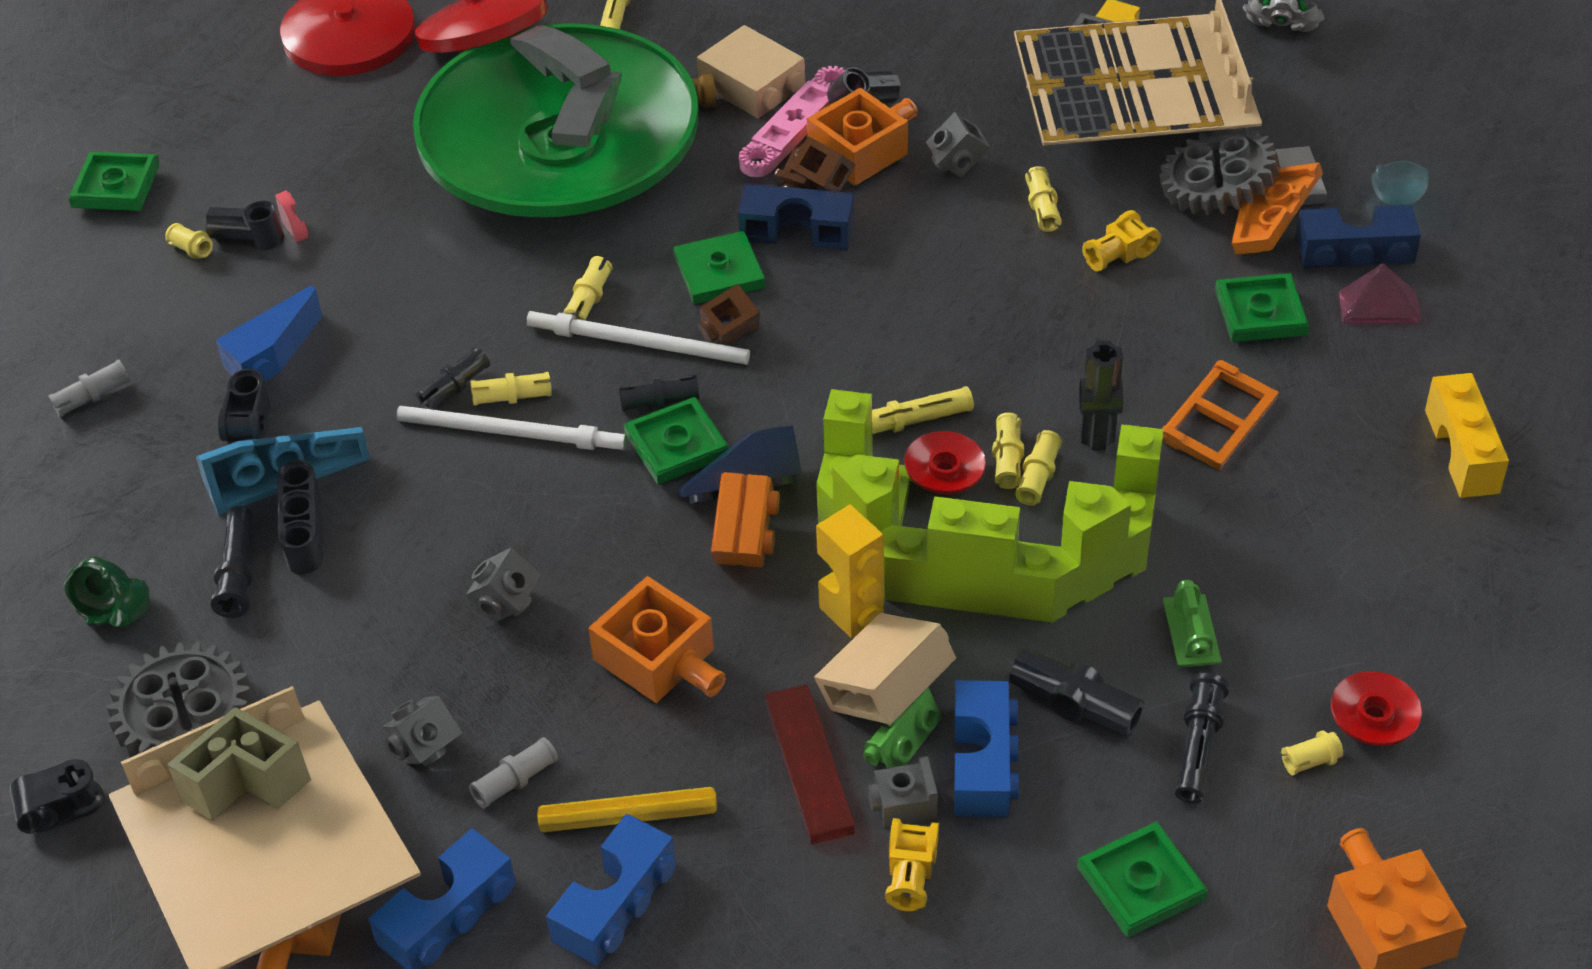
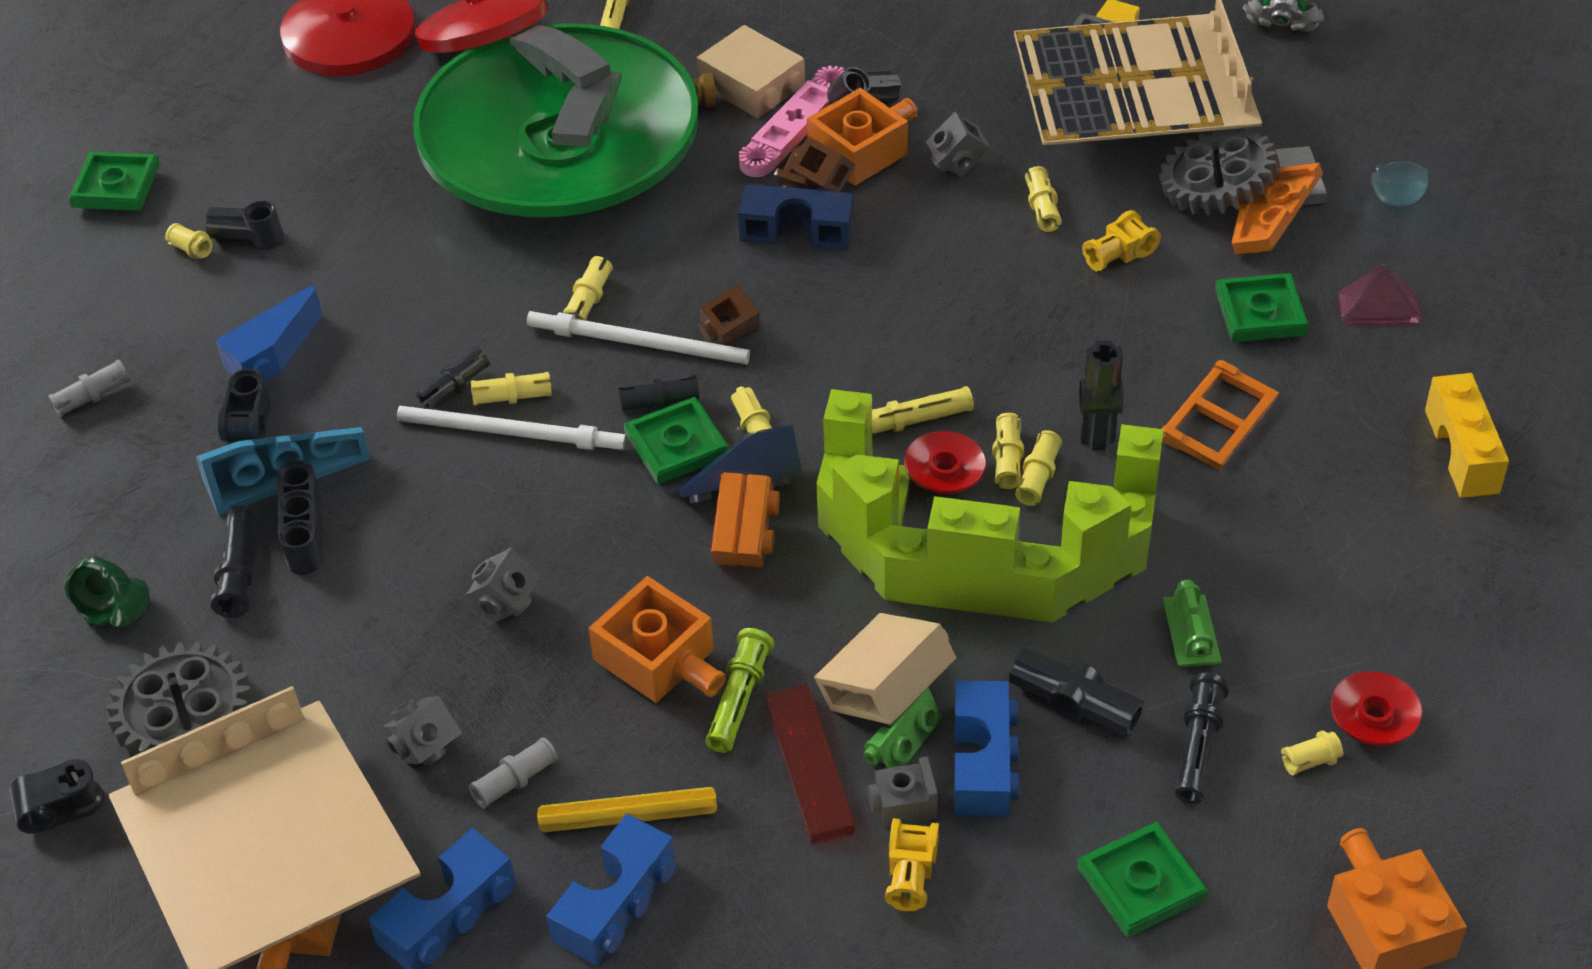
olive brick [167,707,311,821] -> none
coral tile [275,190,309,242] -> none
green plate [673,231,765,305] -> none
yellow arch [816,504,884,638] -> none
dark blue arch [1296,205,1421,268] -> none
none -> lime pin [705,628,775,753]
none -> light yellow axle [731,386,772,433]

